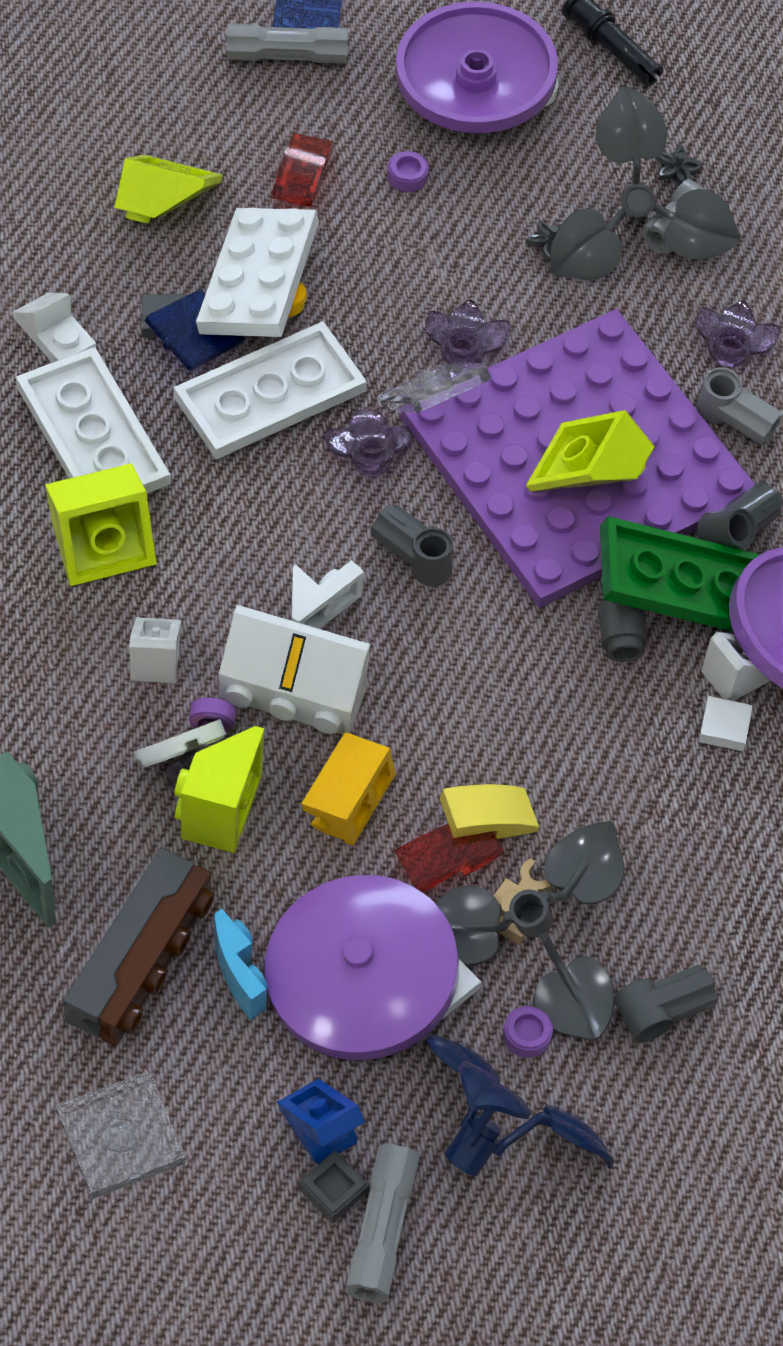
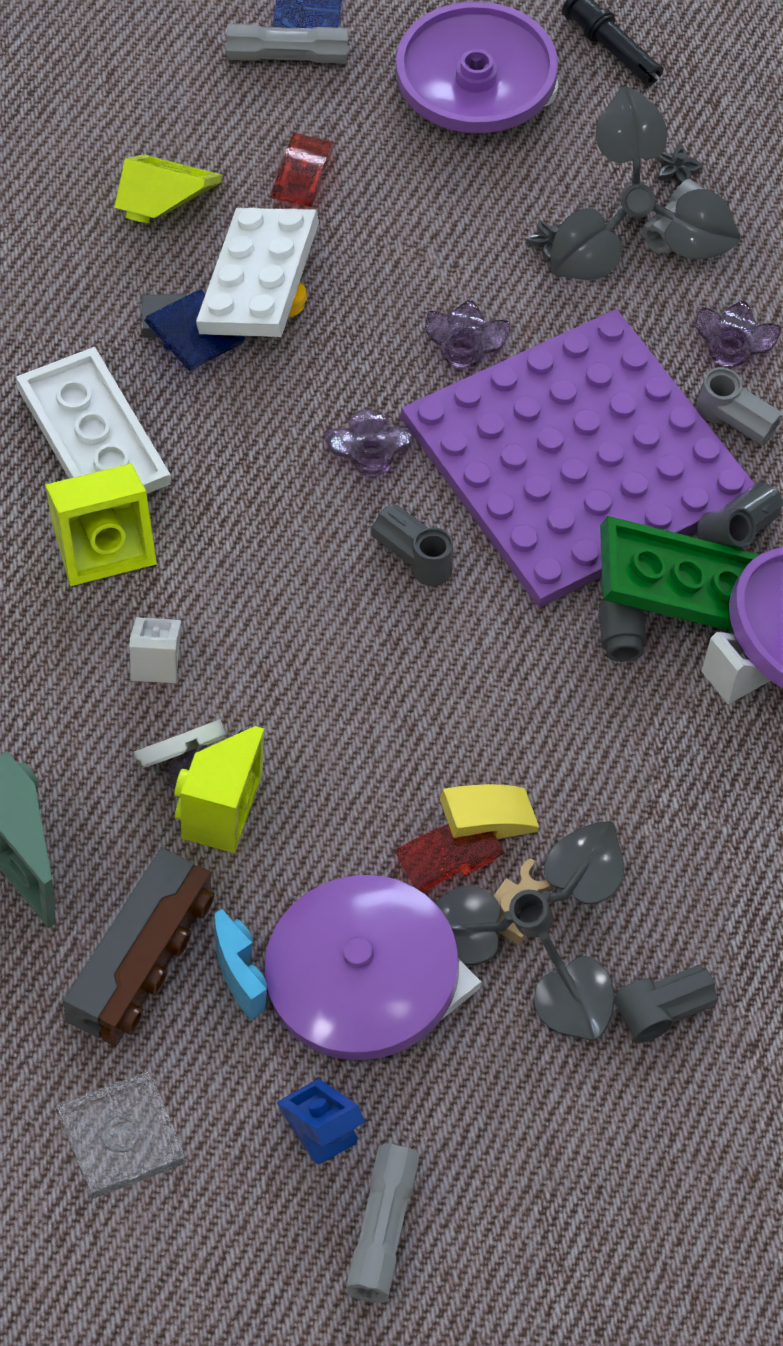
white slope [12,293,96,363] -> none
white plate [173,321,367,459] -> none
medium lavender tile [189,698,237,733] -> none
white slope [218,605,370,735] -> none
white slope [291,560,364,629] -> none
dark grey tile [298,1150,369,1223] -> none
yellow hinge [301,732,396,846] -> none
clear plate [378,362,491,413] -> none
medium lavender tile [387,151,429,192] -> none
dark blue plant [424,1034,614,1176] -> none
medium lavender tile [503,1006,553,1058] -> none
neon yellow slope [526,410,655,492] -> none
white tile [698,696,753,751] -> none

